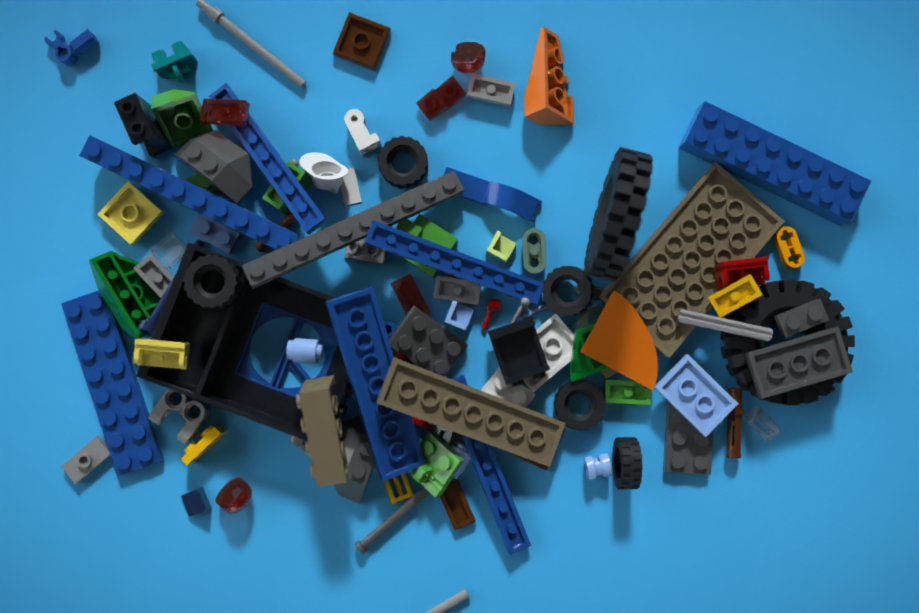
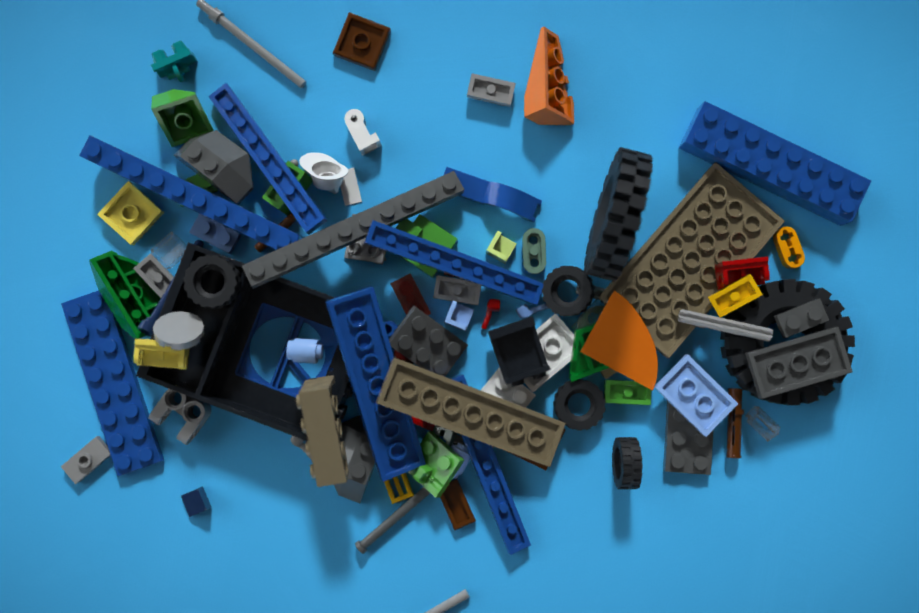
blue bar [44,29,99,66] -> none
black panel [114,93,173,157] -> none
yellow plate [181,425,227,465] -> none
clear red plate [200,99,250,126] -> none
clear red hair [215,477,252,514] -> none
black tyre [378,136,428,189] -> none
clear red slope [416,75,467,121] -> none
clear red hair [451,41,486,74] -> none
light grey hinge [510,297,530,324] -> none
light blue wheel [584,453,612,480] -> none
none -> light grey tile [153,311,204,350]

